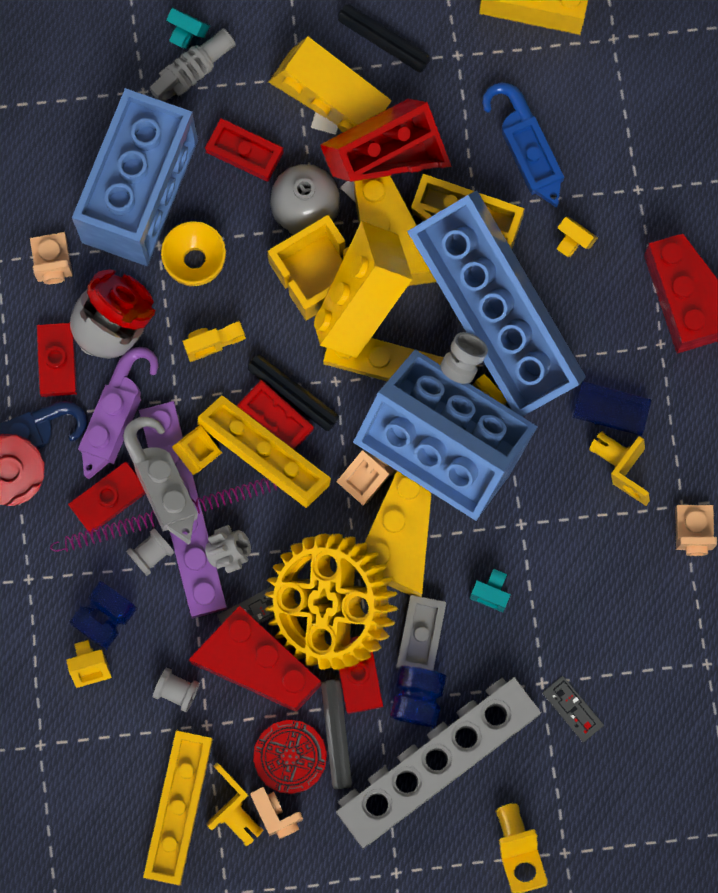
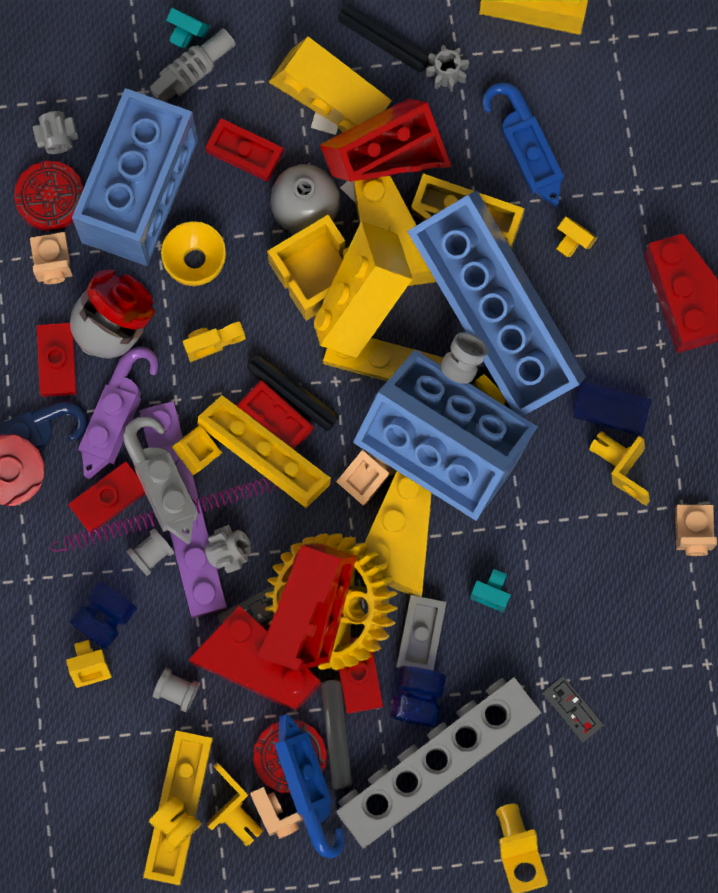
none -> red tile [14,161,84,231]
none -> light grey gear [33,111,78,154]
none -> yellow wheel [149,796,202,849]
none -> red wedge [258,543,357,671]
none -> blue plate [274,714,344,858]
none -> light grey gear [426,45,469,92]

